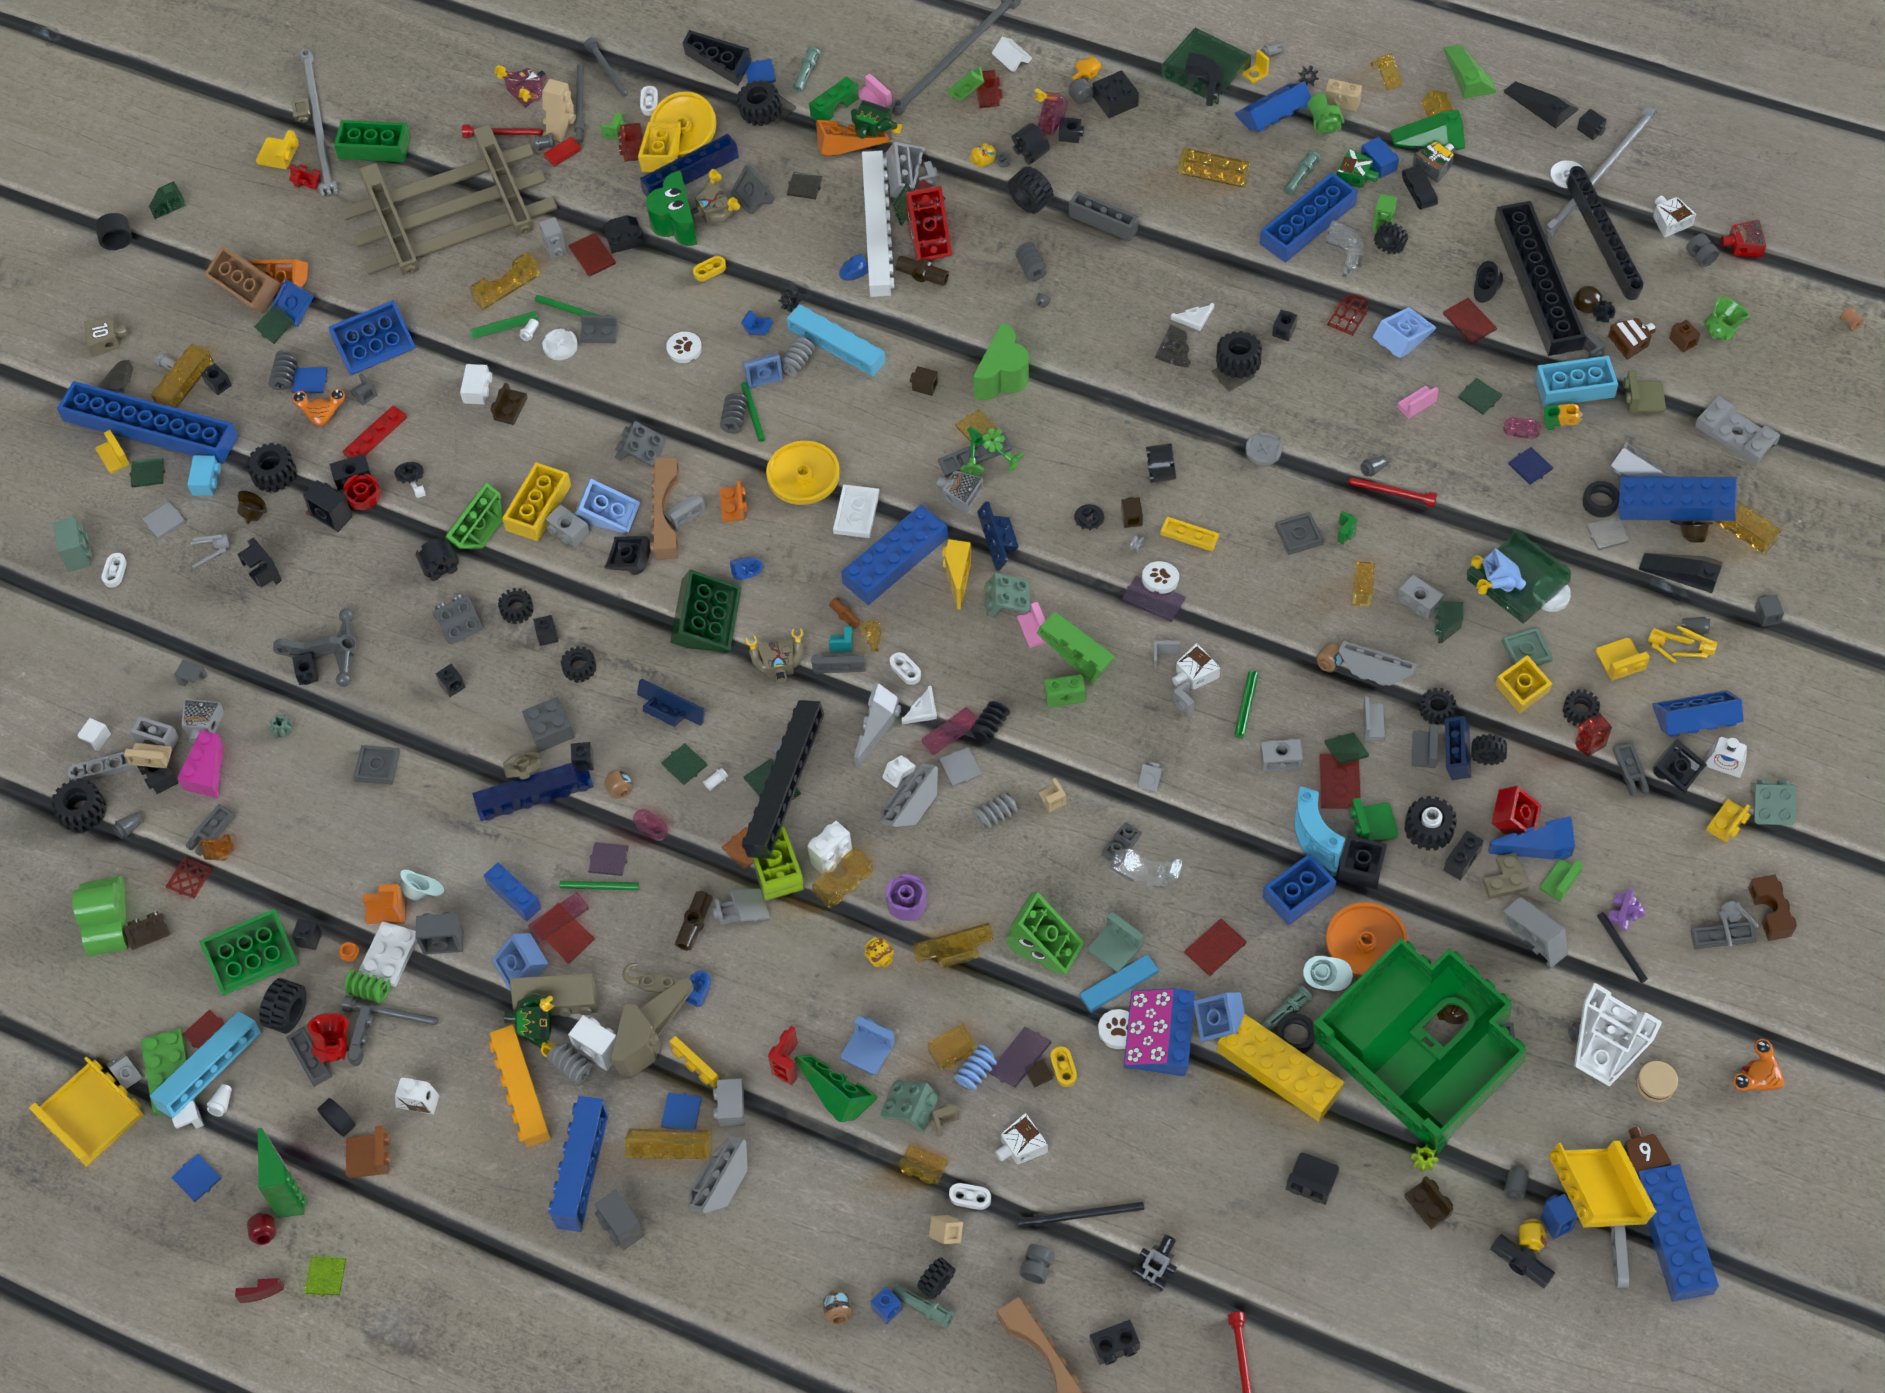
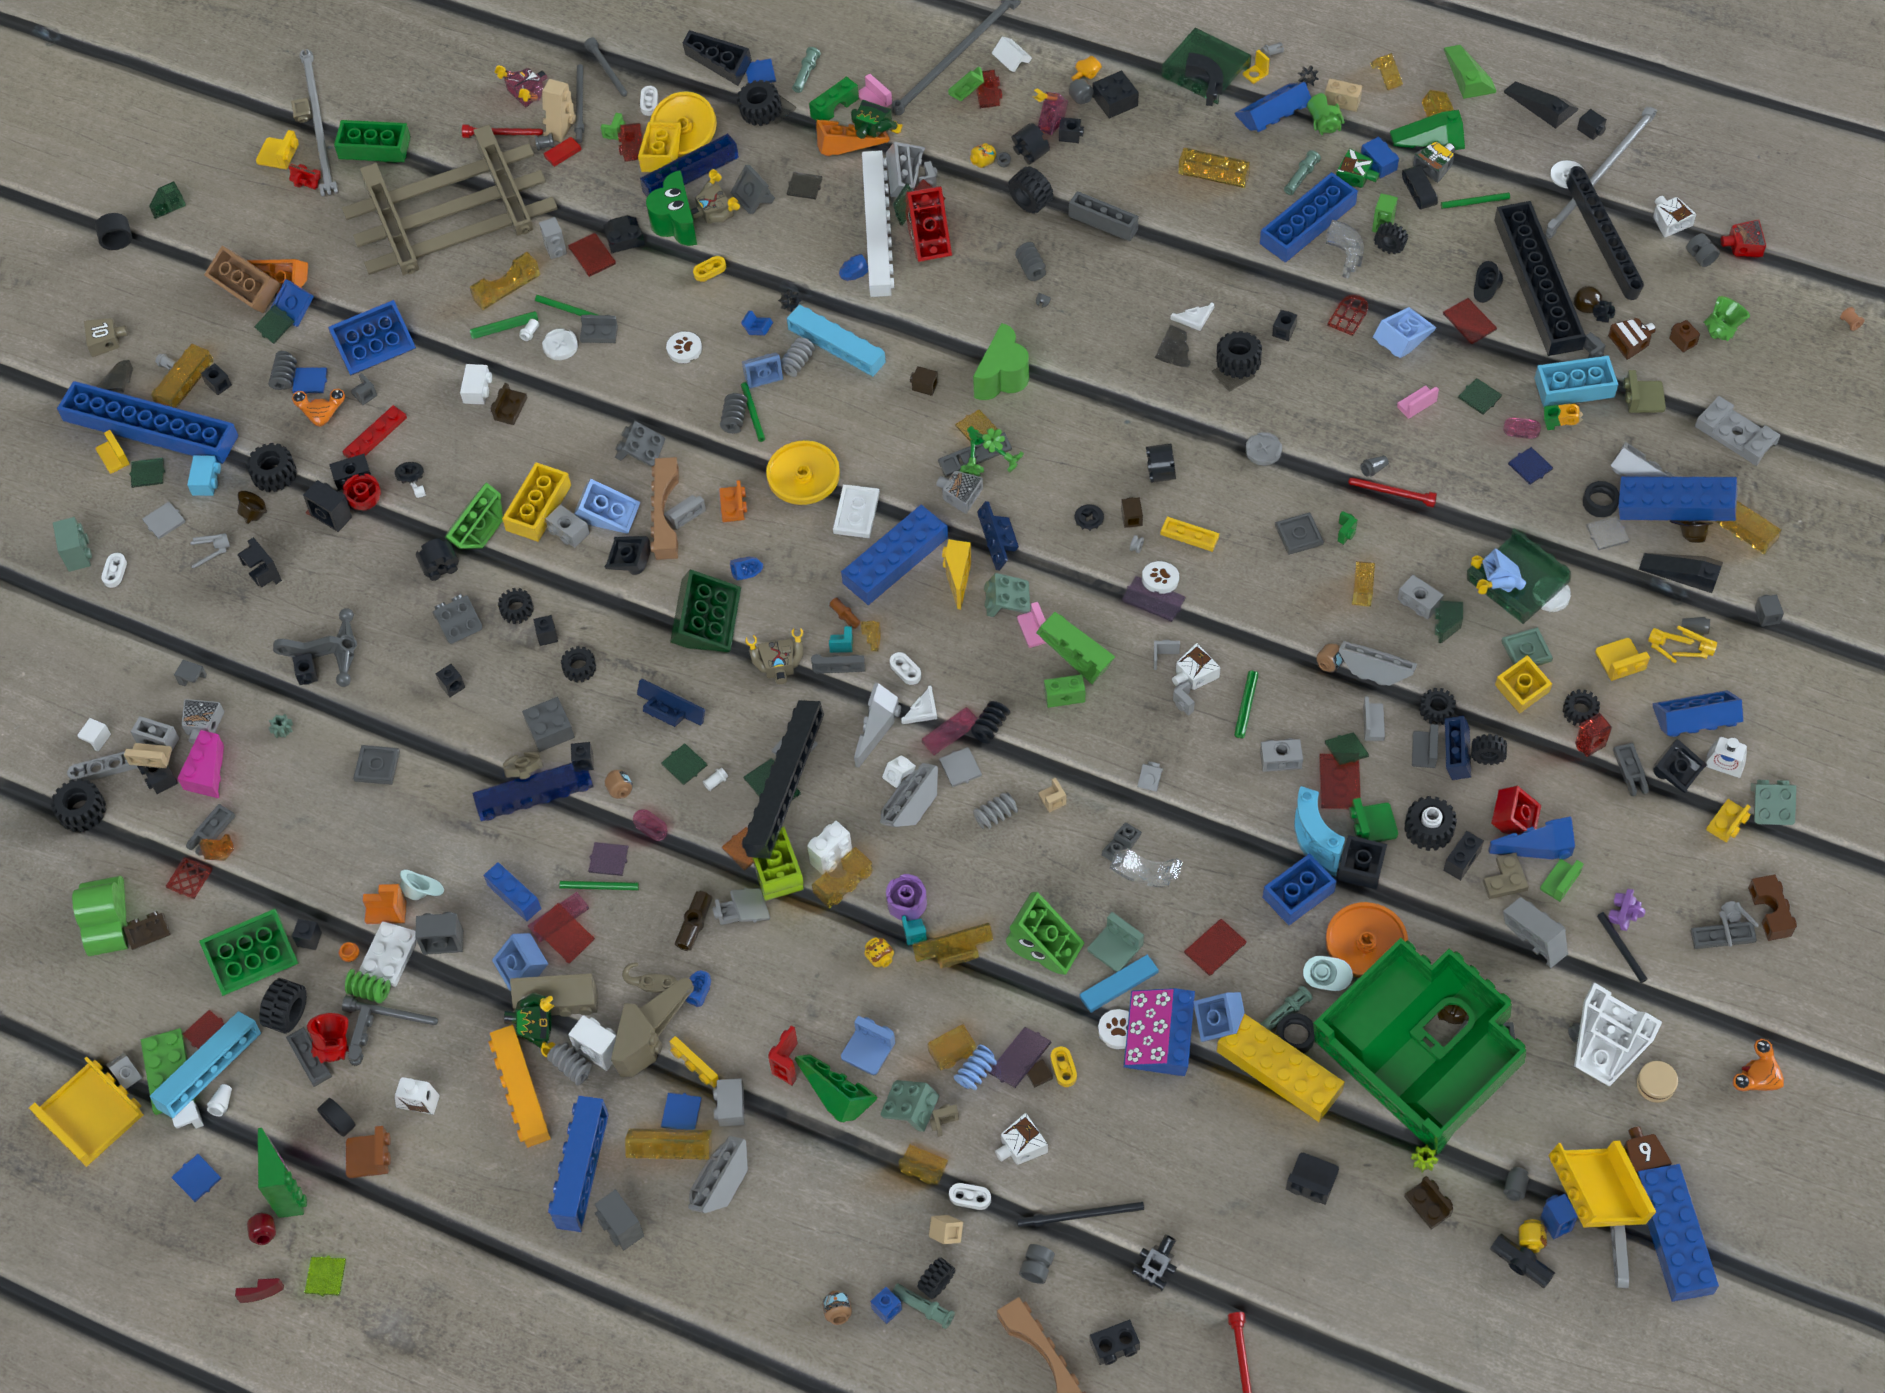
dark grey cone [112,812,143,838] -> none
dark brown piece [895,256,949,286] -> none
none -> teal panel [901,915,927,945]
none -> green bar [1441,192,1510,209]

